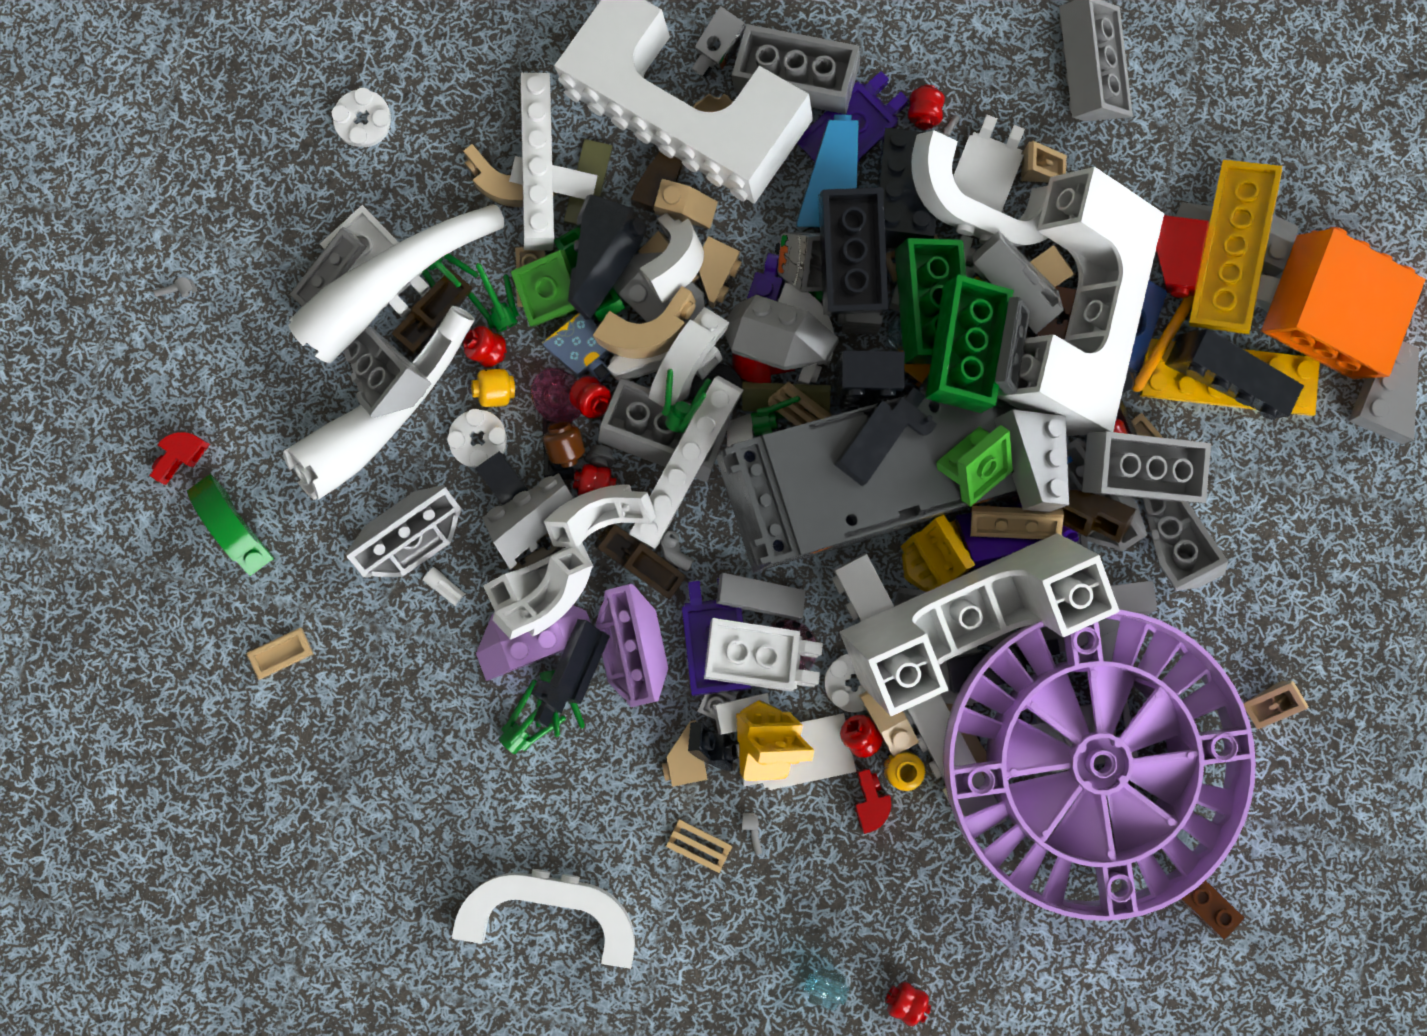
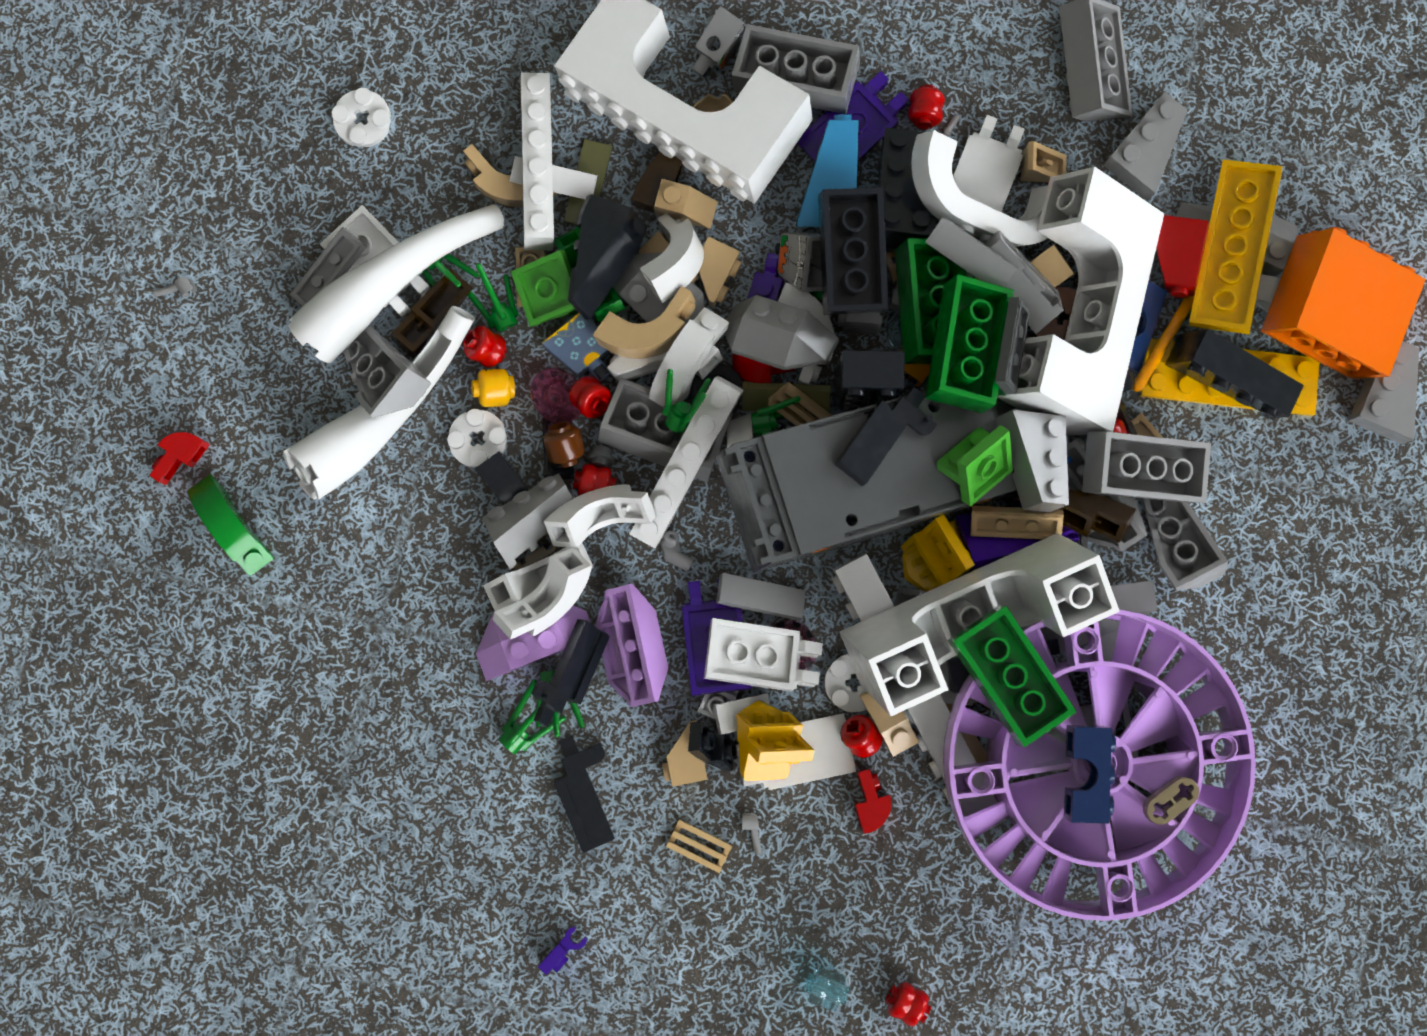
tan tile [246,627,314,680] -> none
light grey wedge [345,485,462,577] -> none
white piece [423,567,465,606] -> none
white arch [452,869,635,969] -> none
dark brown slope [593,524,687,600] -> none
yellow head [883,750,925,791] -> none
reddish brown brick [1178,880,1245,940] -> none
tan slope [1243,681,1309,730] -> none
none -> dark purple plate [538,926,588,975]
none -> black piece [554,736,615,853]
none -> light grey tile [926,216,1018,287]
none -> green brick [947,606,1077,747]
none -> dark blue arch [1064,725,1116,824]
none -> light grey wedge [1103,92,1187,202]
none -> dark tan beam [1143,776,1199,825]

